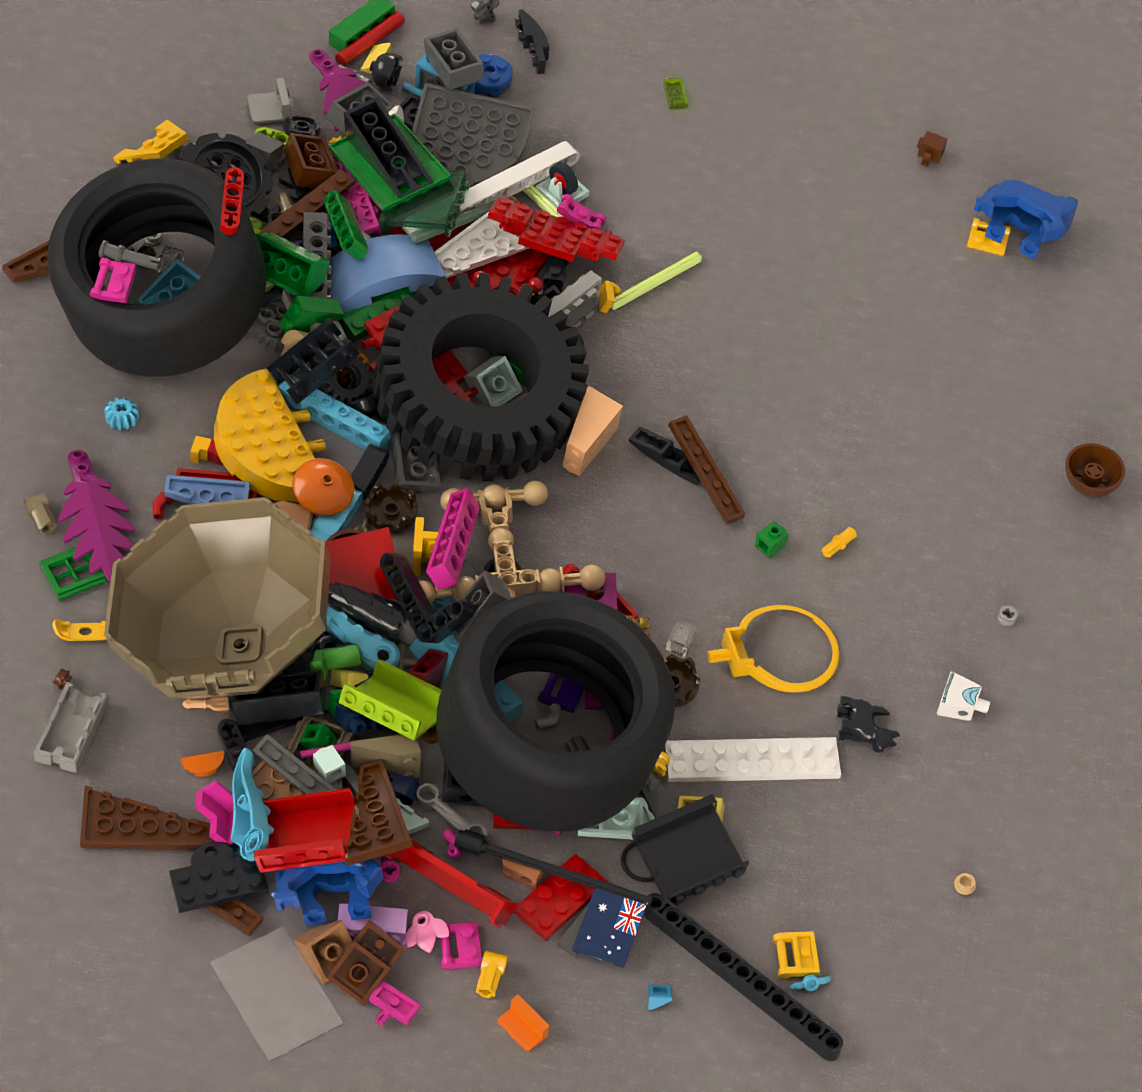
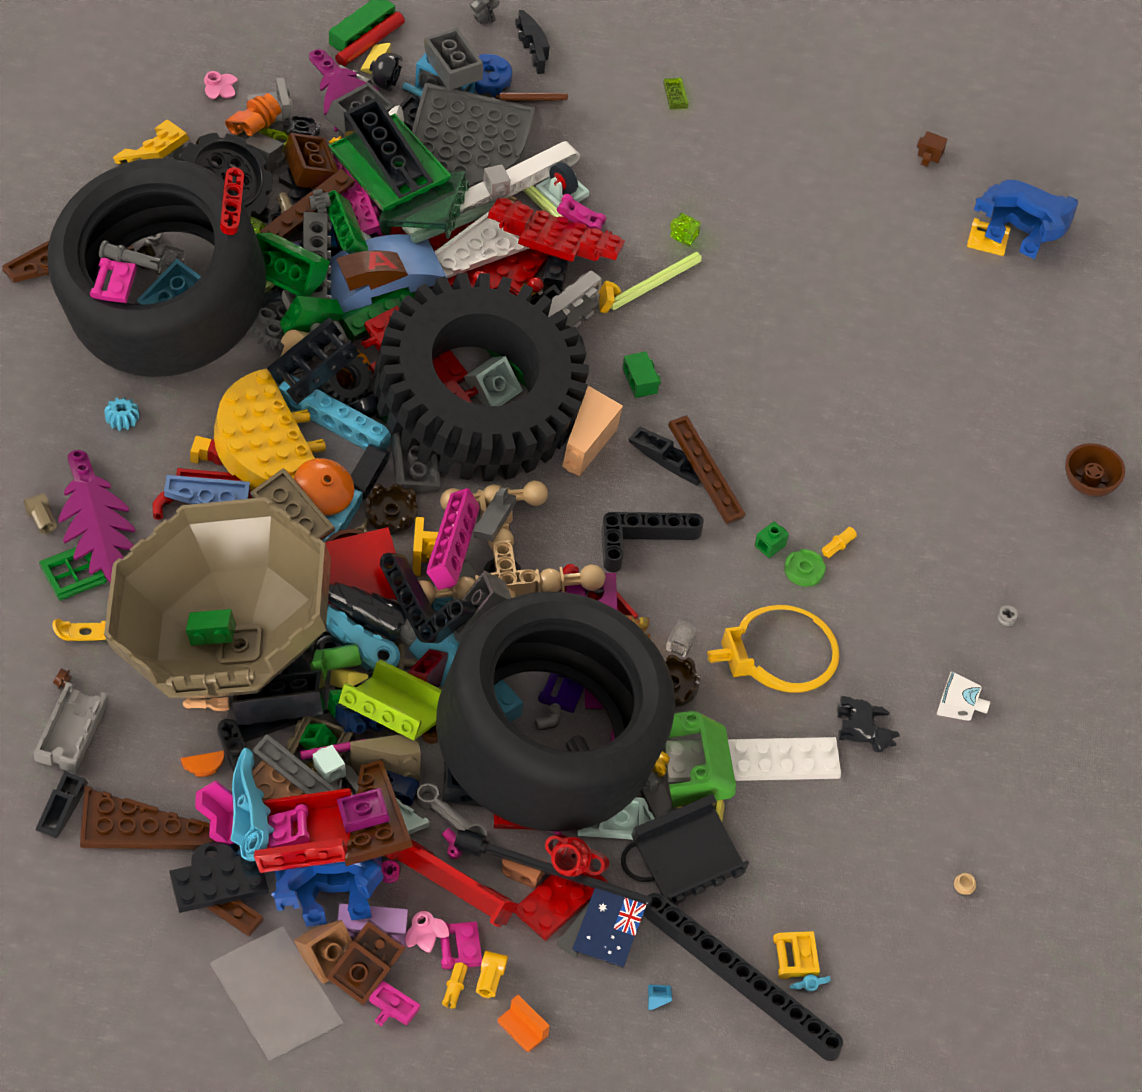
none -> black slope [35,771,88,838]
none -> green brick [186,609,236,646]
none -> bright pink plate [204,71,238,100]
none -> orange beam [225,93,281,136]
none -> dark tan plate [250,468,335,540]
none -> dark pink plate [269,804,310,848]
none -> dark grey gear [309,189,331,213]
none -> reddish brown slope [336,250,408,291]
none -> magenta tile [337,788,390,833]
none -> yellow axle [442,962,468,1008]
none -> dark grey hinge [473,487,517,541]
none -> light grey brick [483,164,511,198]
none -> reddish brown bar [495,93,568,101]
none -> red beam [545,834,609,877]
none -> black beam [601,512,704,573]
none -> green brick [622,351,661,398]
none -> bright green windscreen [669,711,736,807]
none -> clear neon green brick [670,212,701,247]
none -> bright green tile [784,549,826,587]

